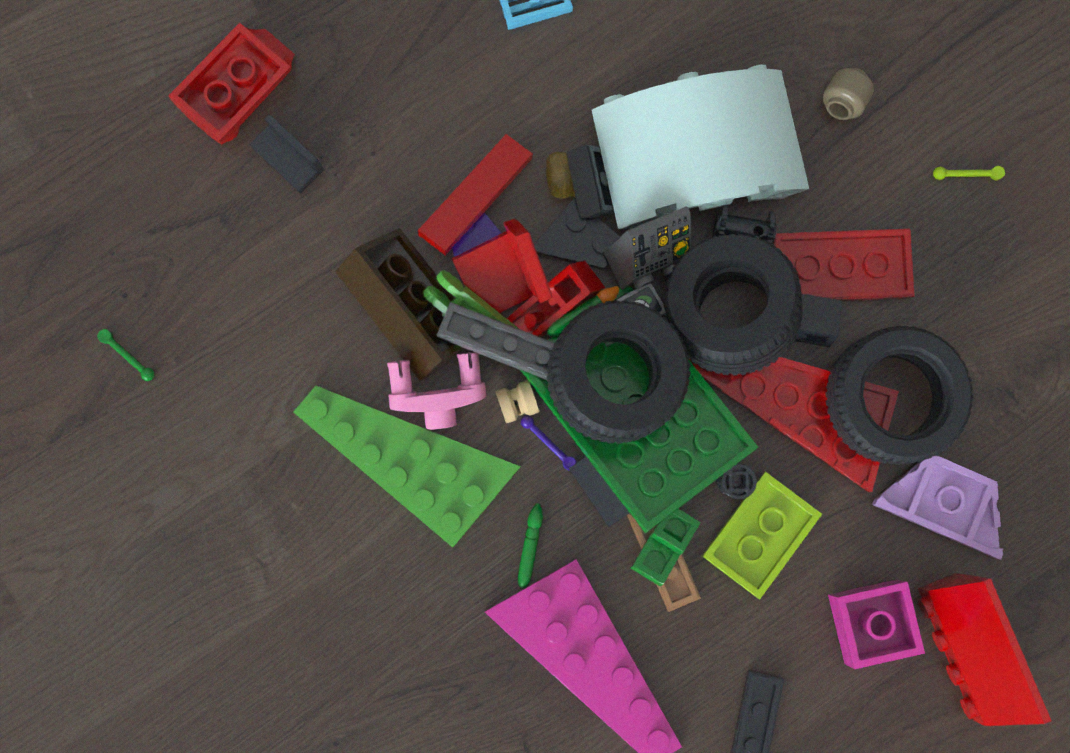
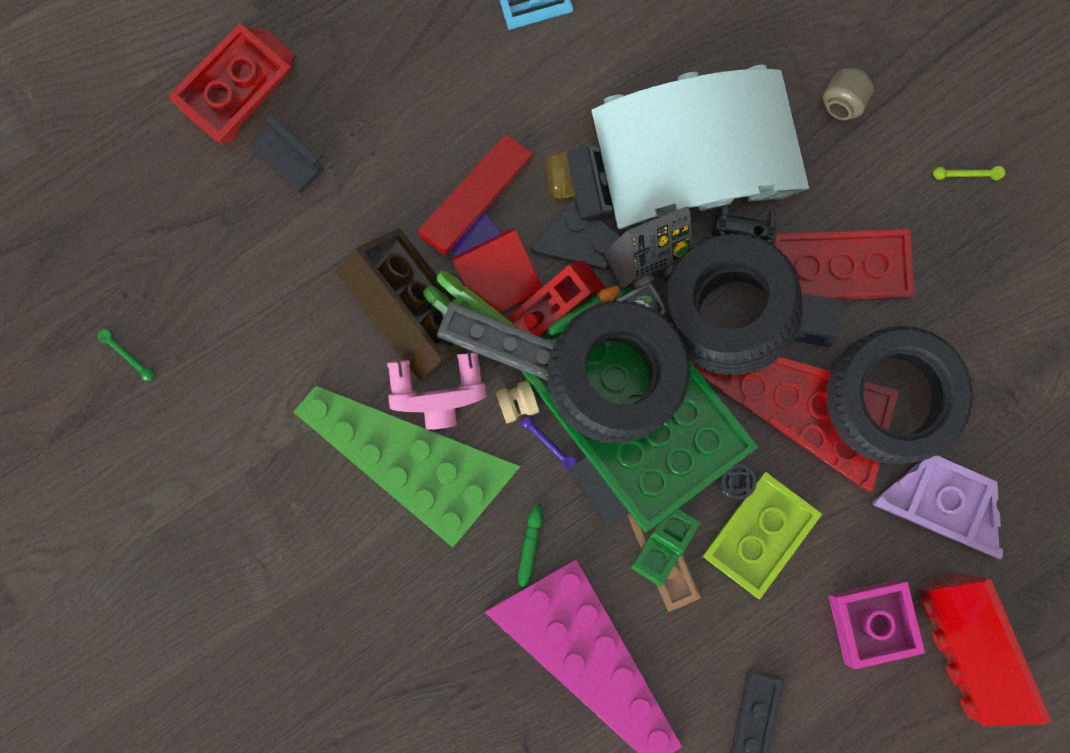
red tile [503,218,553,303] -> none

